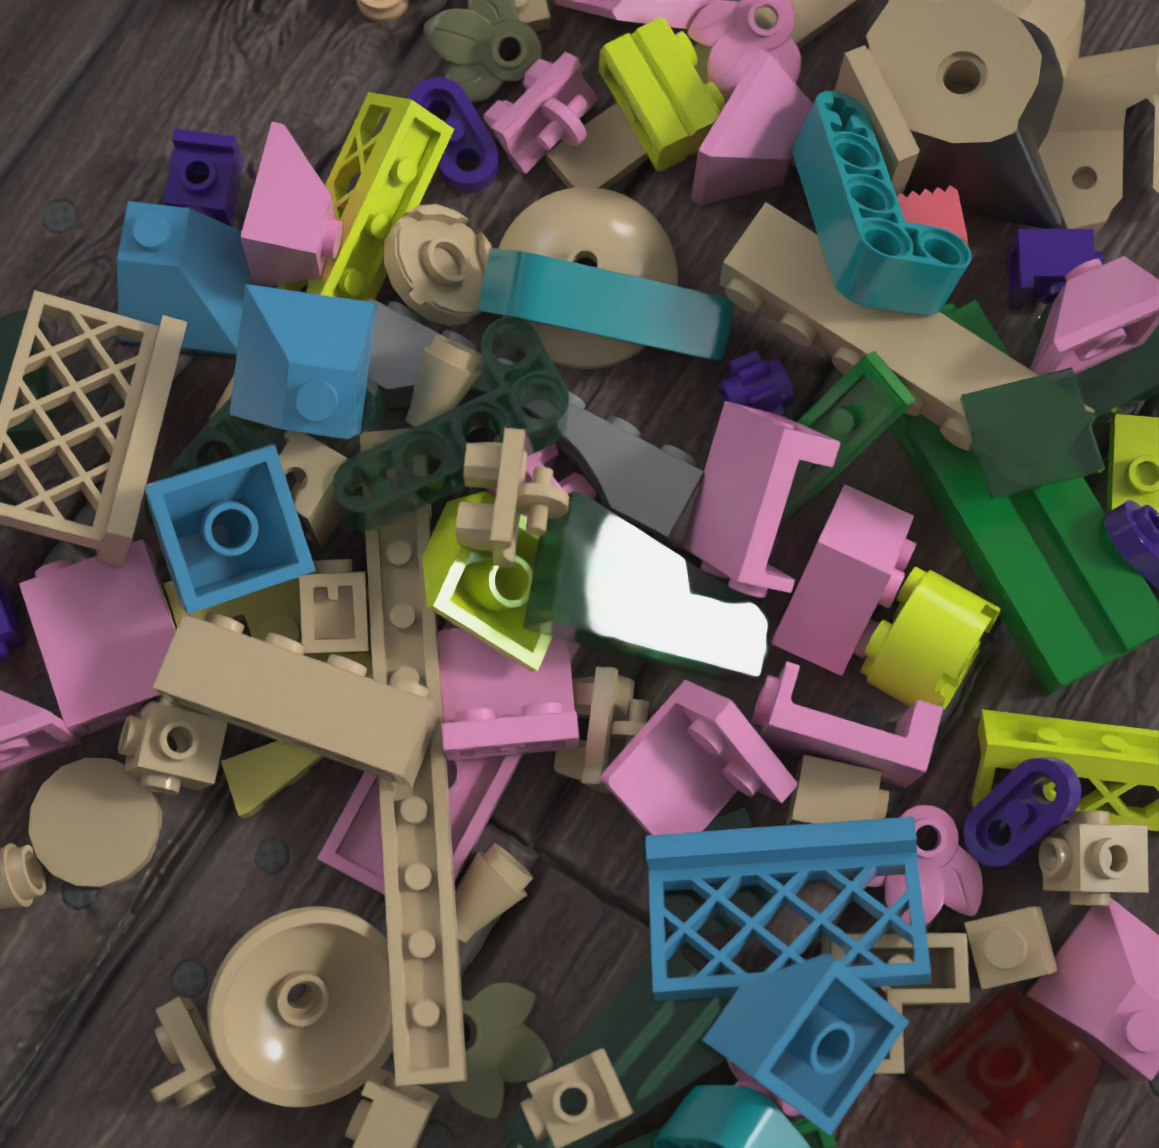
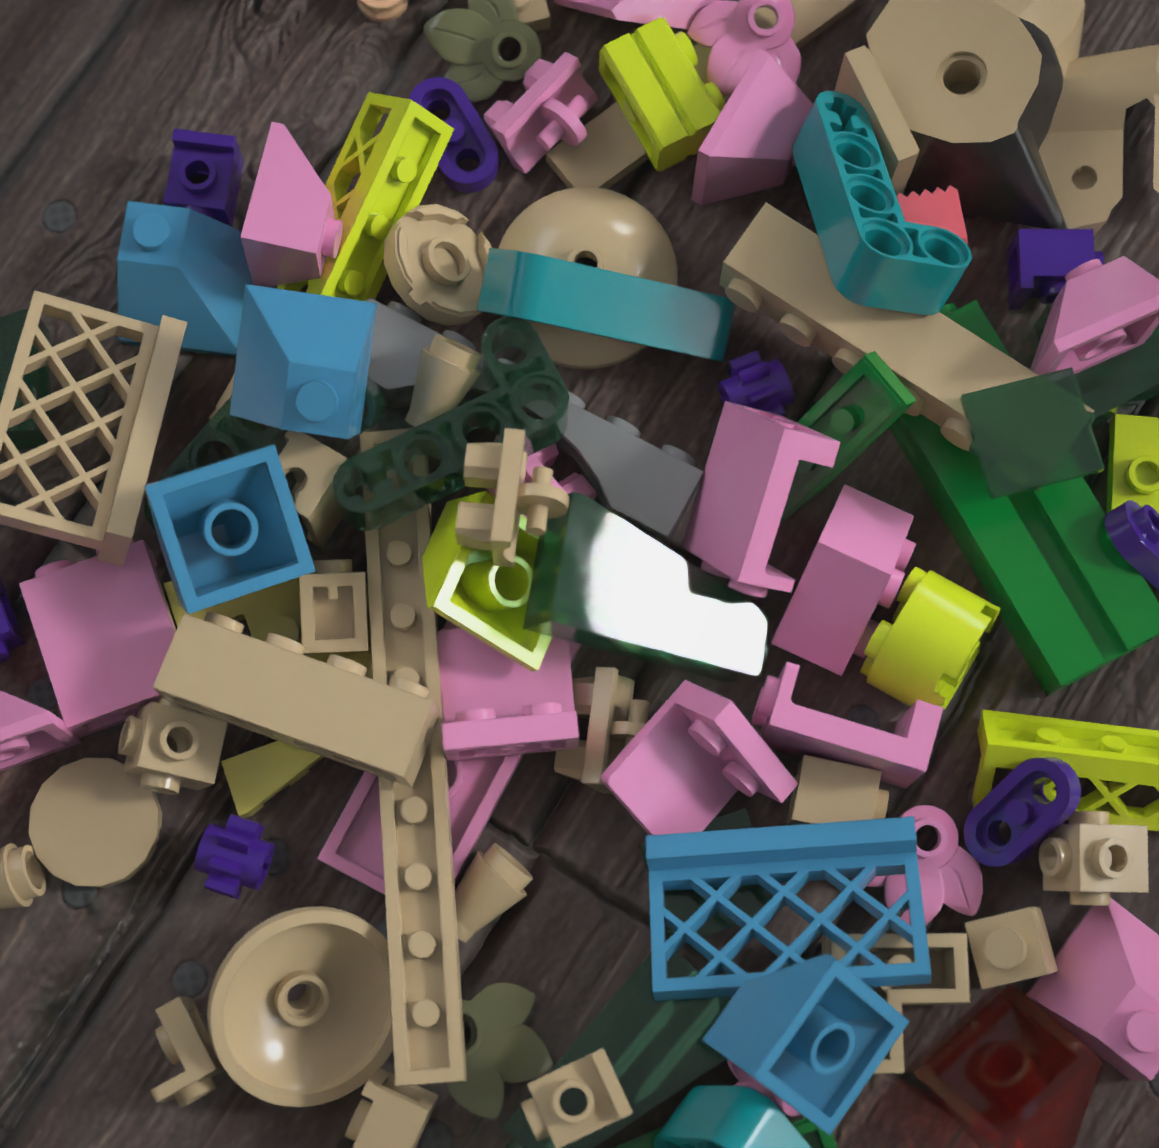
none -> dark purple gear [194,814,275,900]

